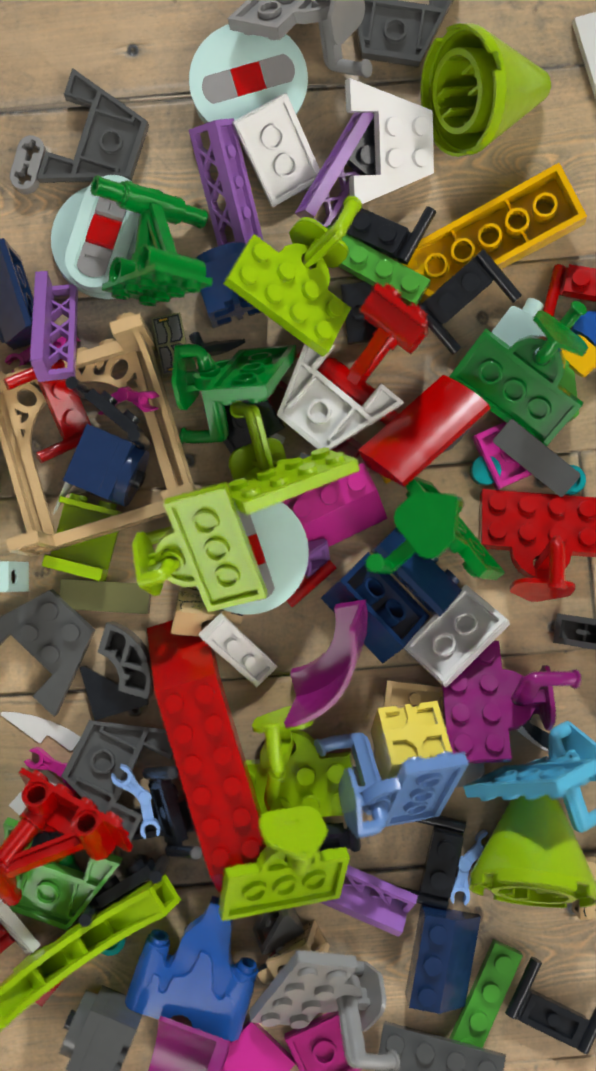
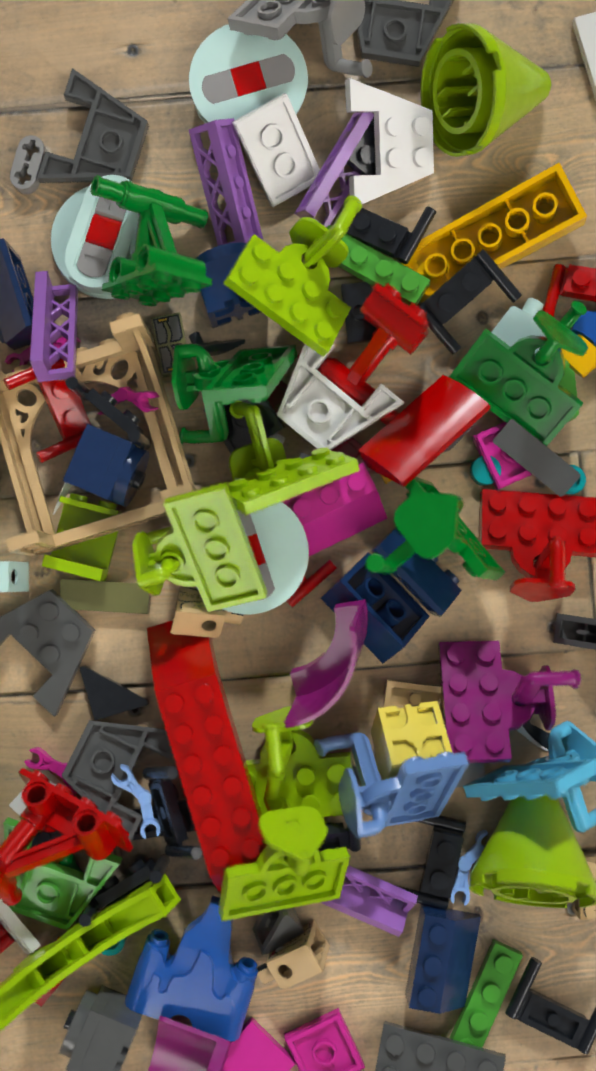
white sticker [1,712,81,751] -> none
dark grey brick [97,621,154,699] -> none
white tile [199,613,278,688] -> none
light grey plate [249,950,400,1071] -> none
medium lavender slope [305,539,330,577] -> none
white tile [404,584,510,688] -> none

